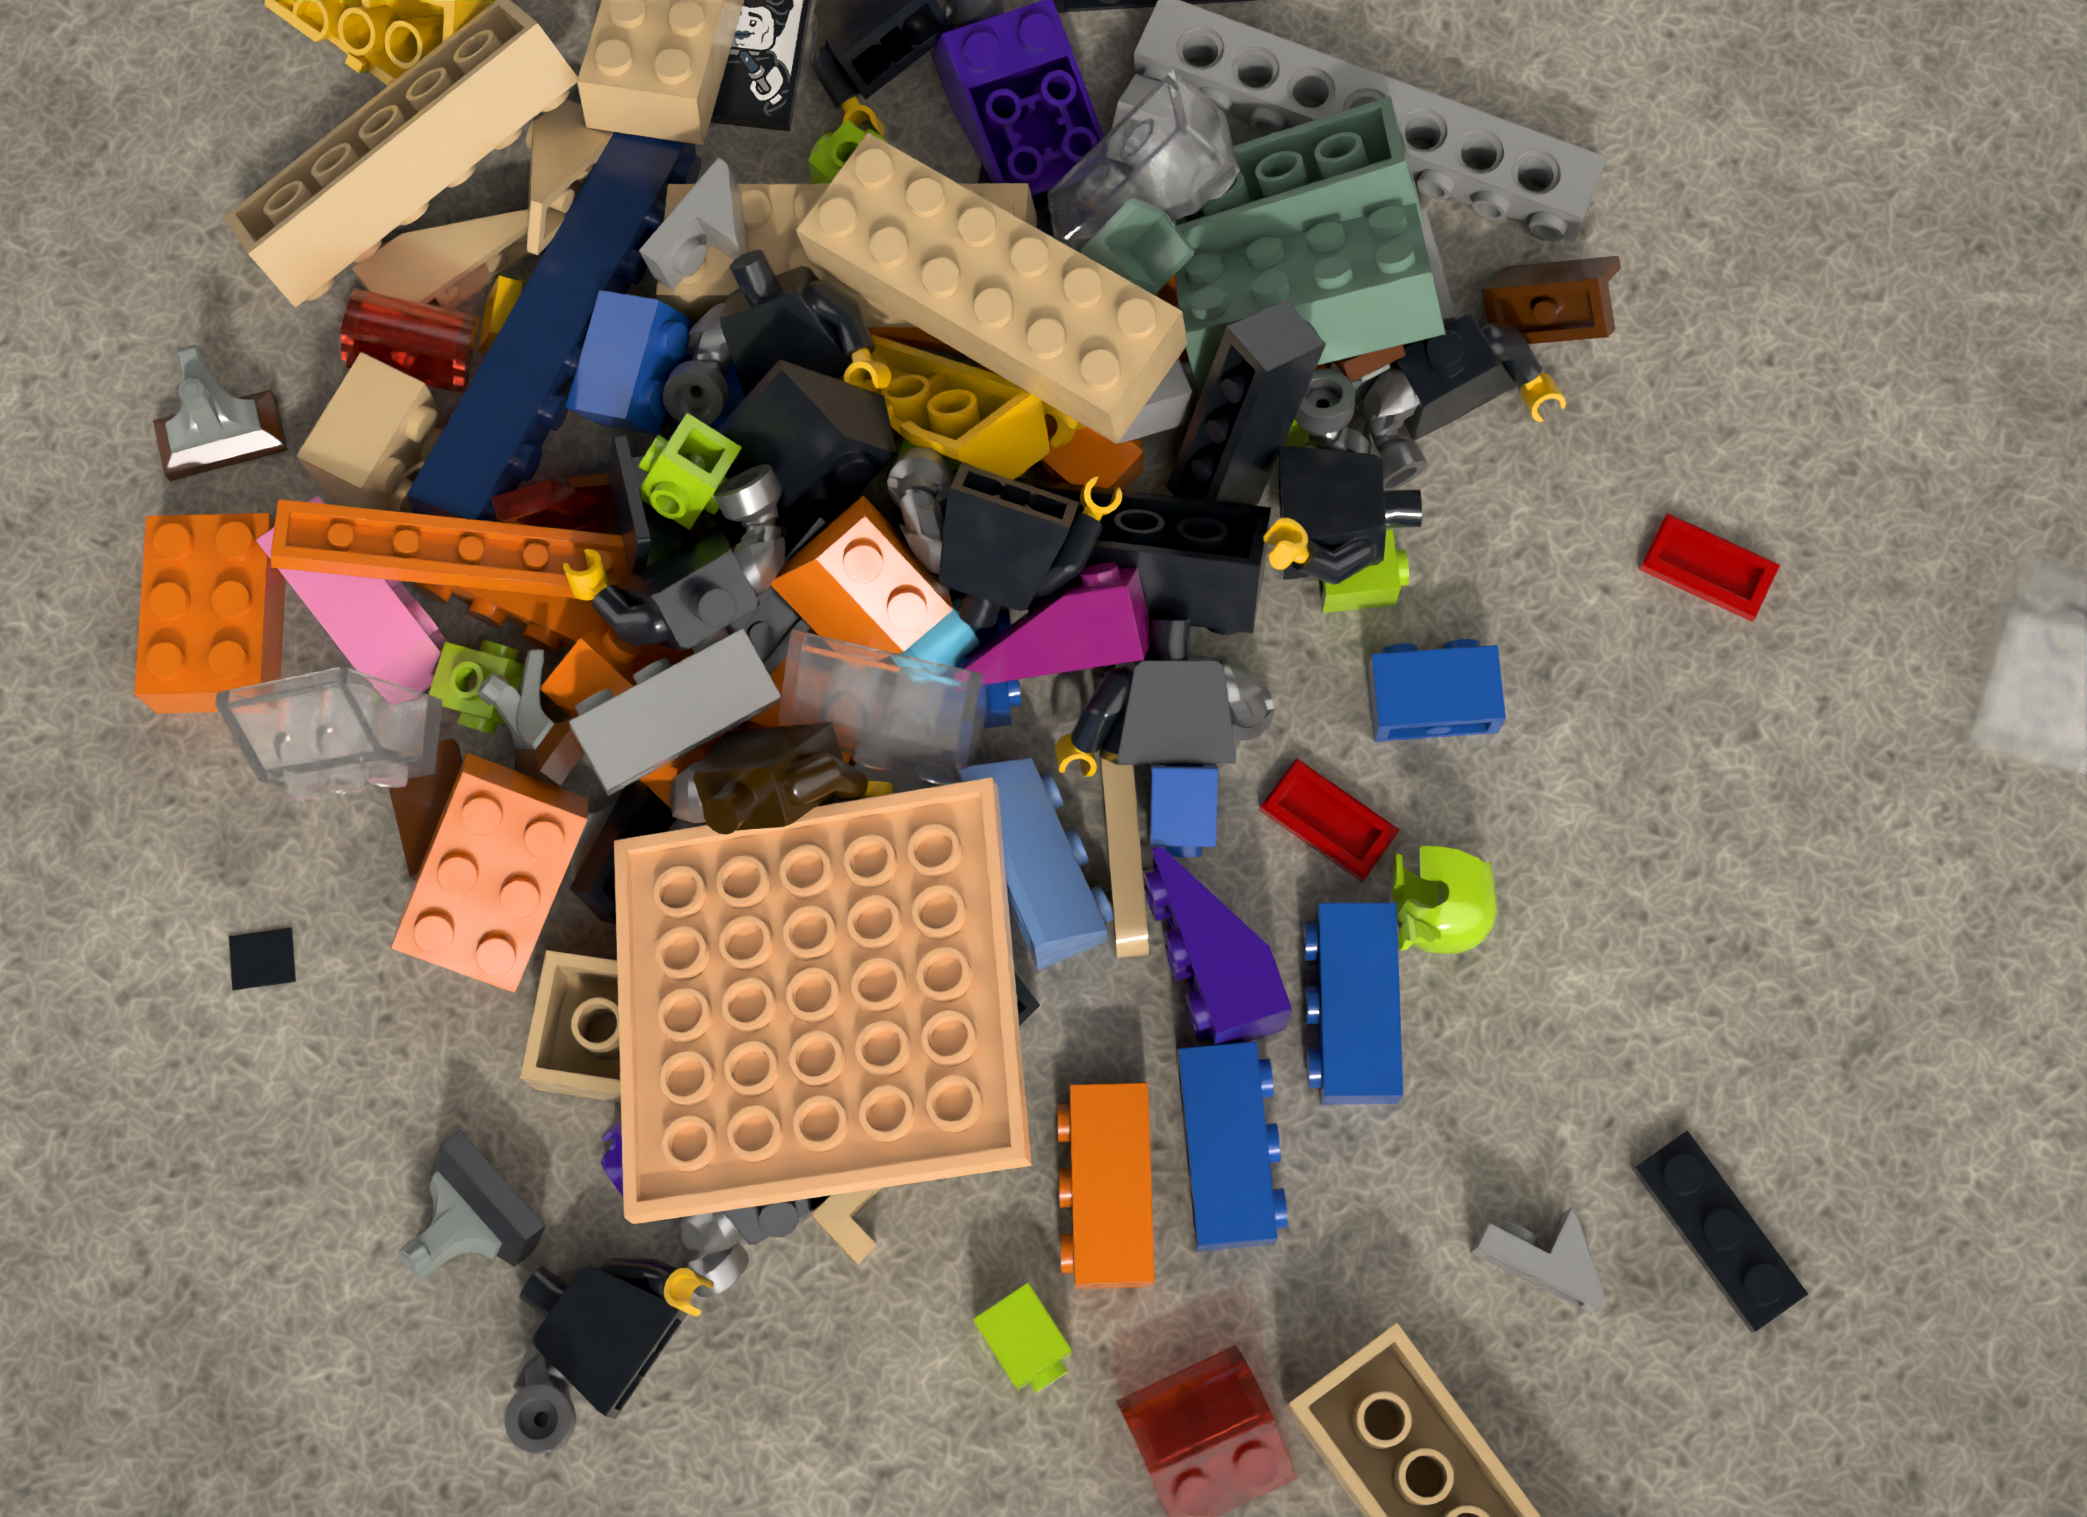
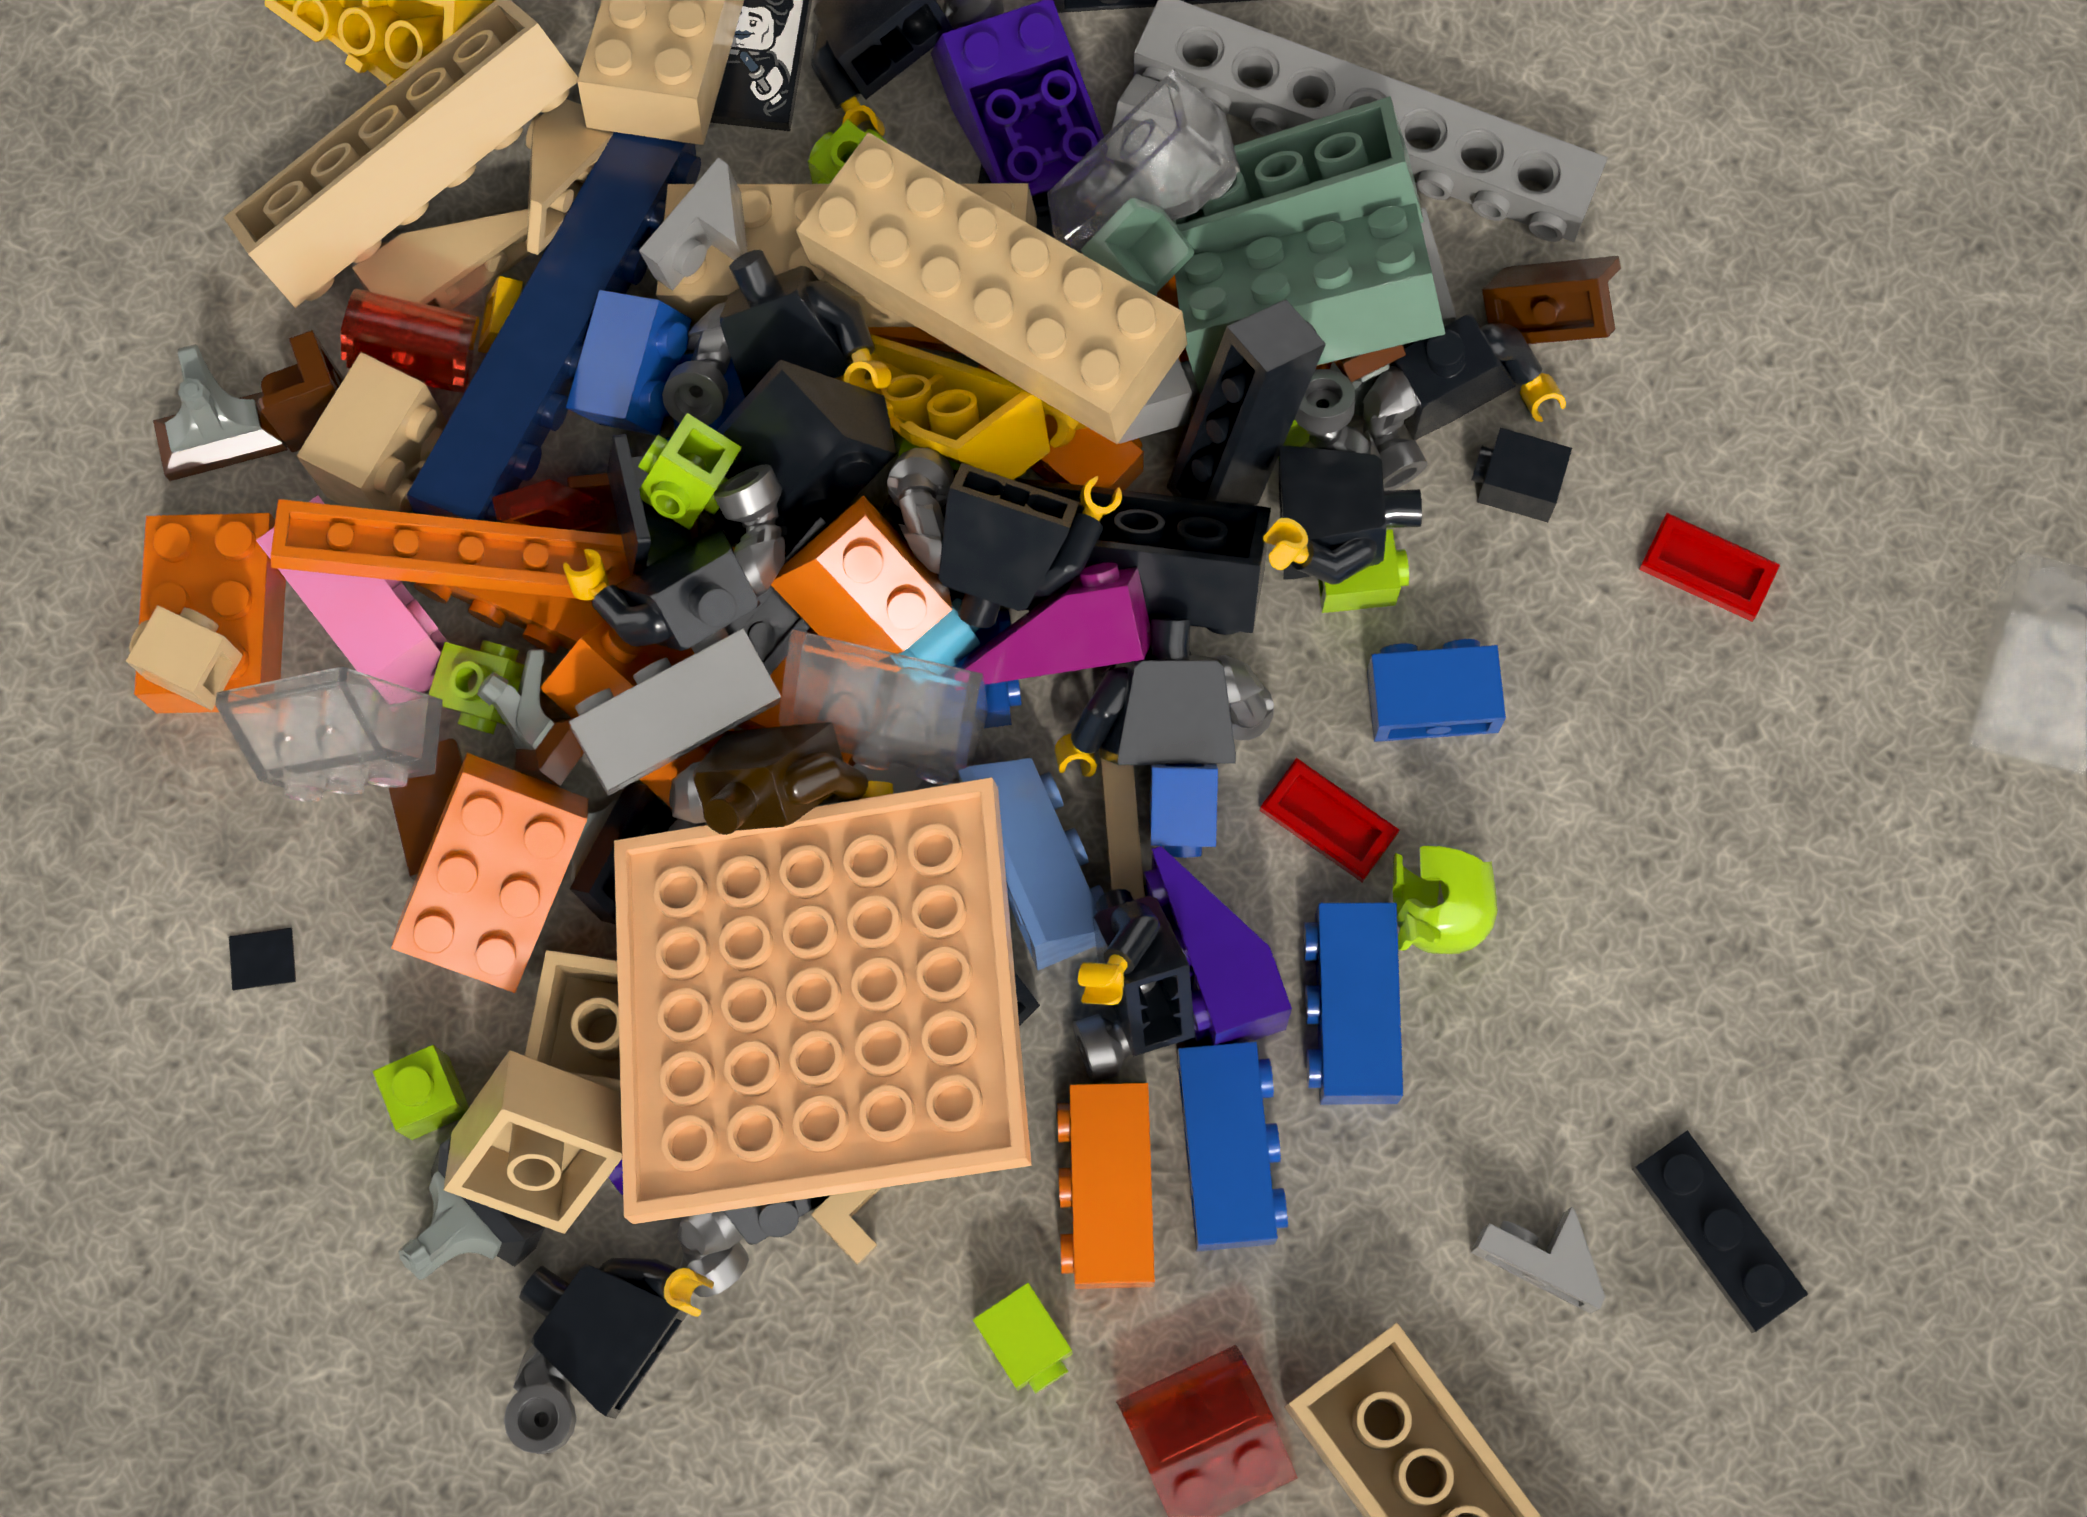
none -> tan brick [126,605,243,710]
none -> reddish brown panel [258,330,344,453]
none -> lime brick [372,1045,469,1140]
none -> tan brick [444,1050,622,1234]
none -> black torso [1073,889,1195,1083]
none -> black brick [1471,427,1572,523]

